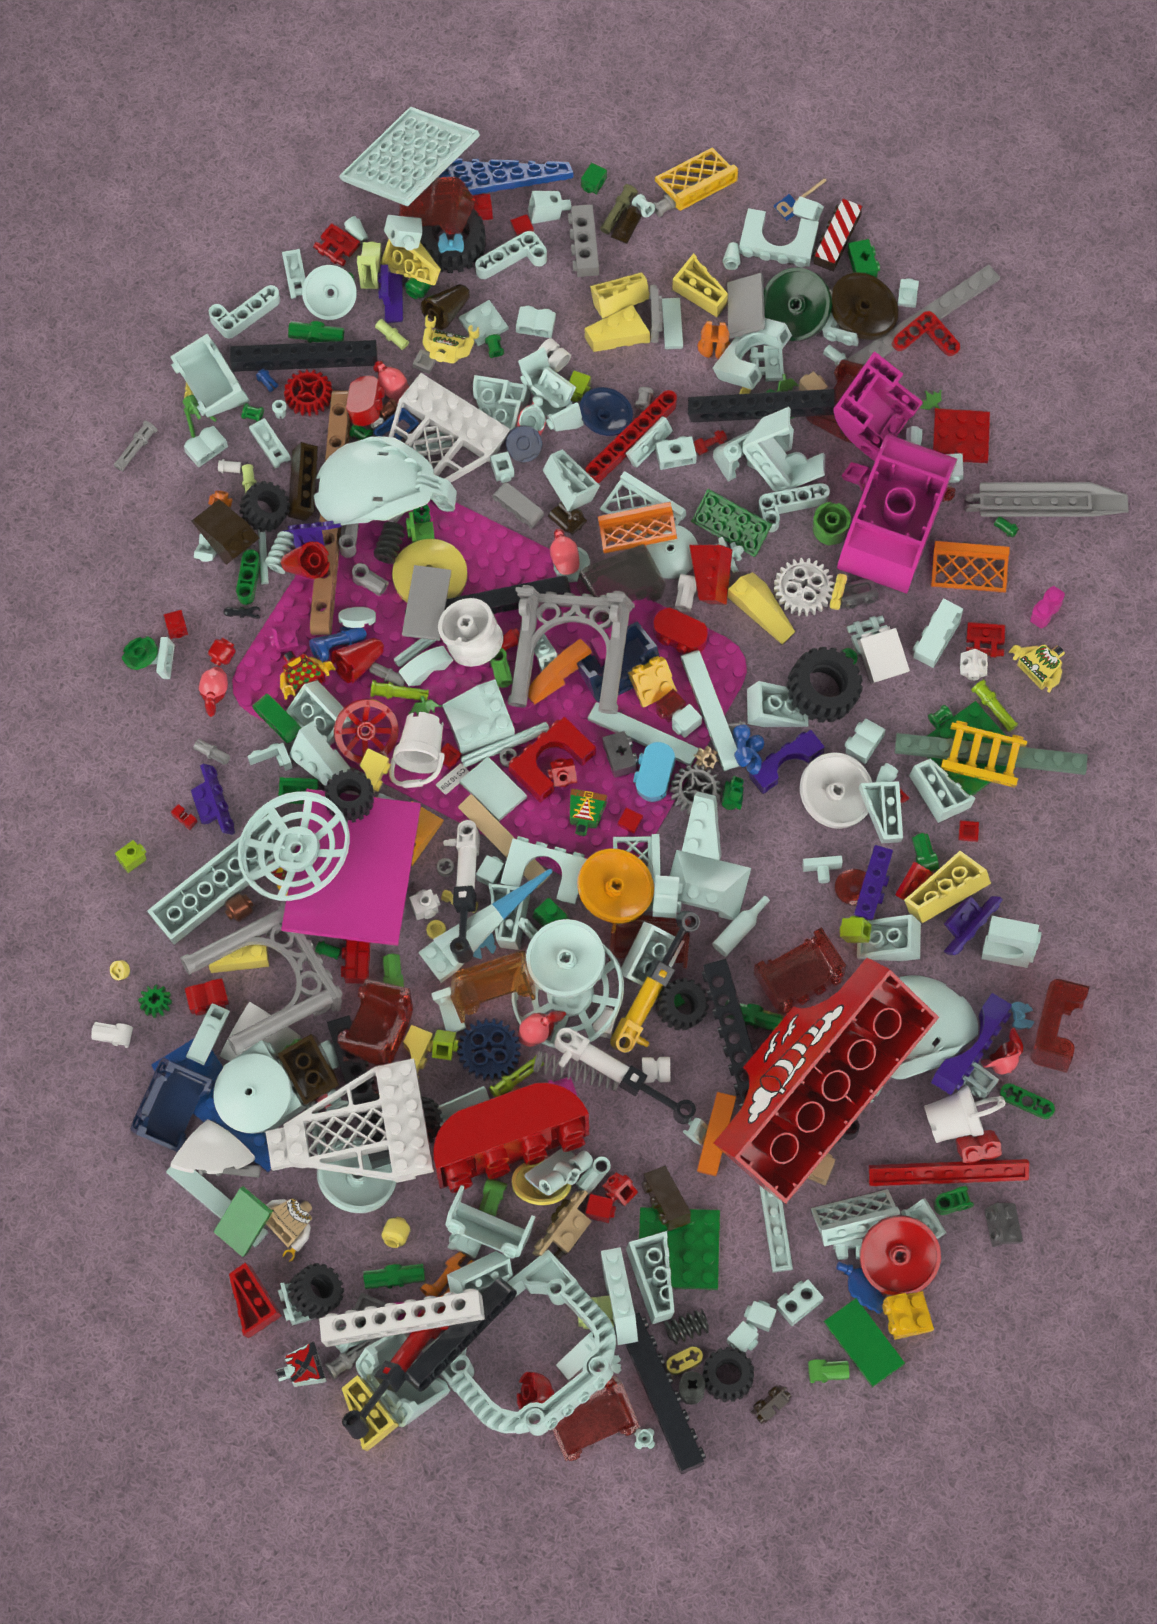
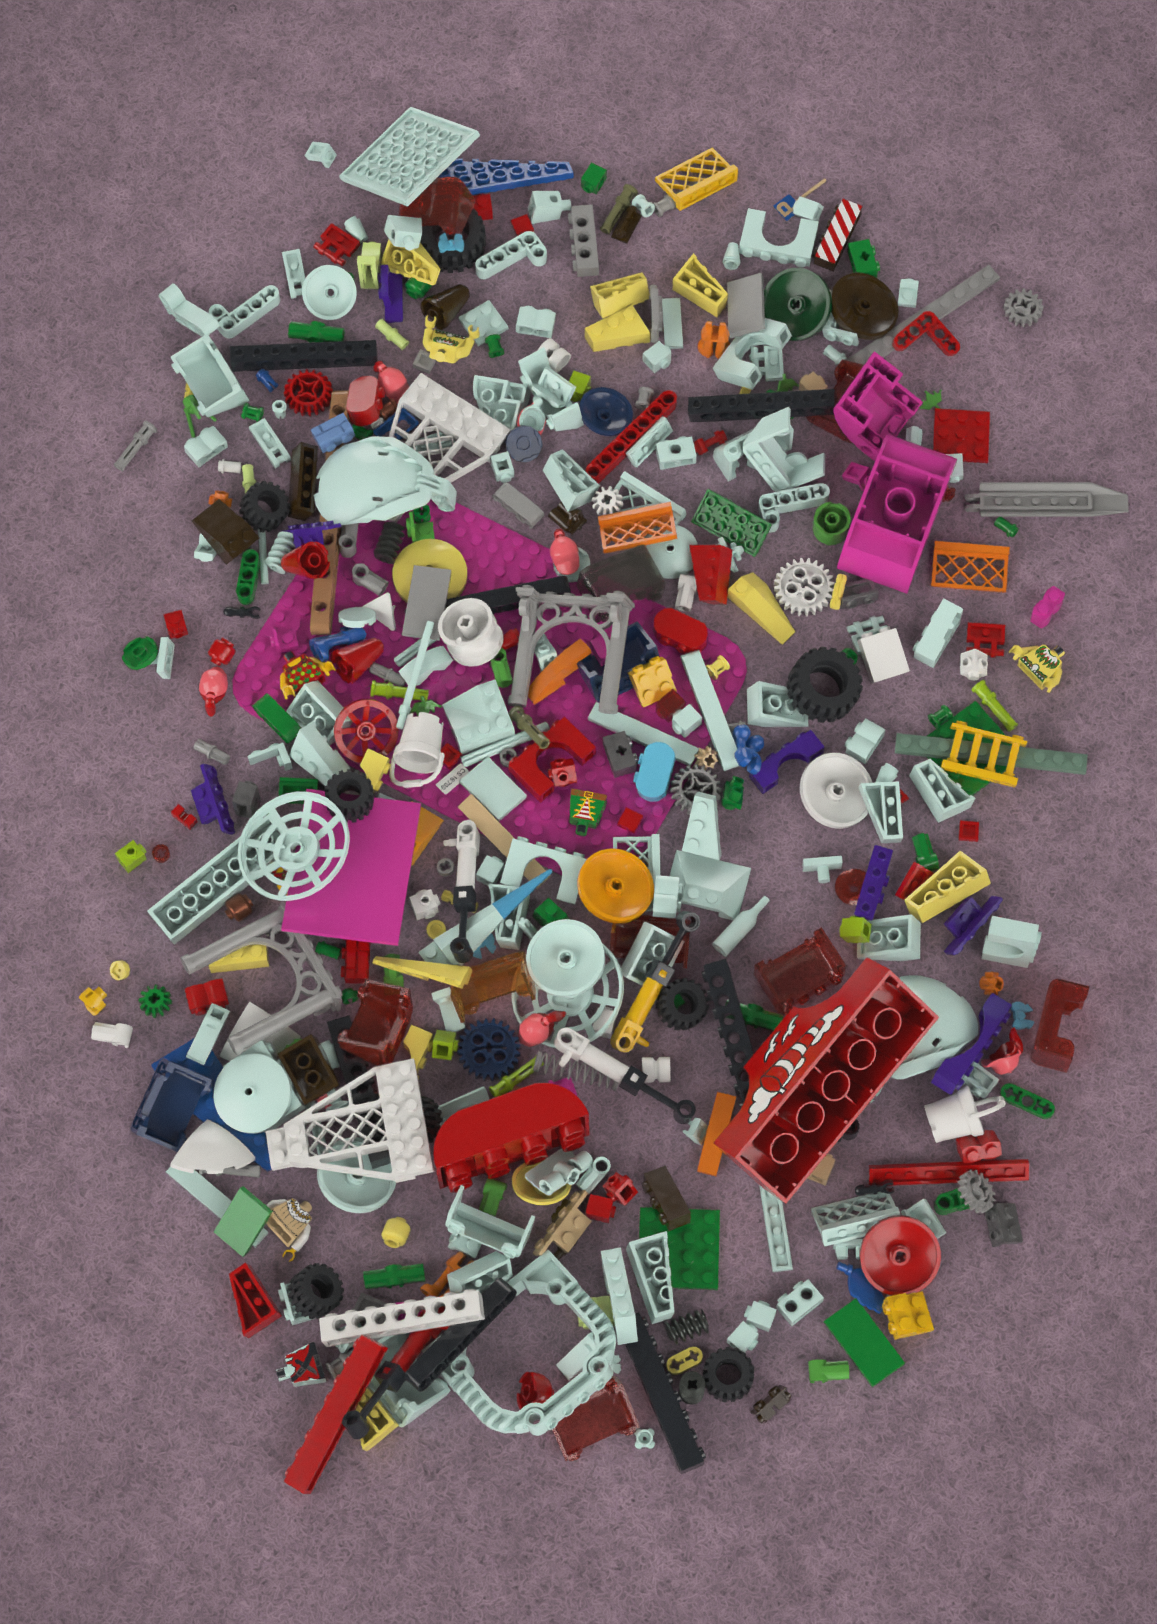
none -> yellow piece [79,986,107,1016]
none -> clear red bush [152,844,170,863]
none -> light aqua beam [159,283,219,336]
none -> flat silver brick [232,781,261,818]
none -> red brick [283,1335,388,1494]
none -> light aqua bracket [305,142,337,168]
none -> medium blue brick [311,413,355,453]
none -> green plate [341,988,358,1005]
none -> white piece [363,592,396,631]
none -> light yellow wedge [372,956,473,989]
none -> light aqua bar [396,621,434,729]
none -> olive pin [509,706,550,749]
none -> white gear [592,486,623,515]
none -> light aqua brick [643,341,671,373]
none -> light yellow bush [706,655,730,680]
none -> black piece [855,1179,895,1196]
none -> light grey gear [957,1170,996,1213]
none -> orange gear [979,972,1004,995]
none -> light grey gear [1003,288,1044,327]

